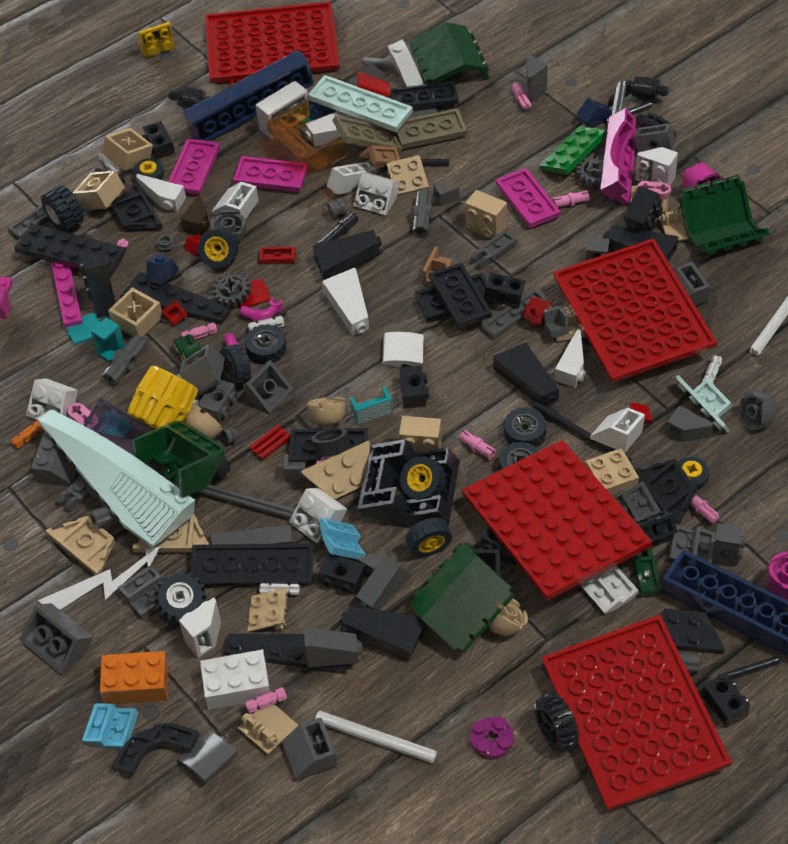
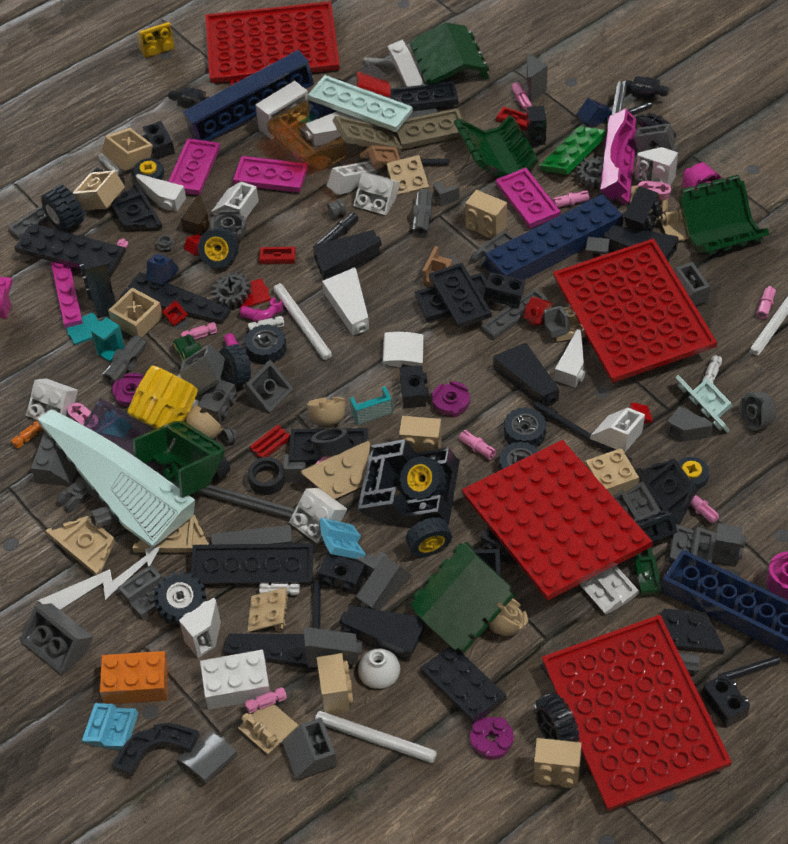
none -> magenta plate [112,373,144,407]
none -> black tyre [248,457,285,495]
none -> white axle [274,283,332,360]
none -> black bar [312,581,321,629]
none -> tan brick [317,653,353,714]
none -> white piece [358,649,400,689]
none -> black plate [420,646,507,724]
none -> magenta plate [432,381,470,418]
none -> dark green hinge [454,115,540,177]
none -> dark blue brick [485,194,623,280]
none -> red tile [496,106,527,131]
none -> black brick [527,106,547,146]
none -> tan brick [534,738,581,788]
none -> bright pink axle [756,286,776,319]

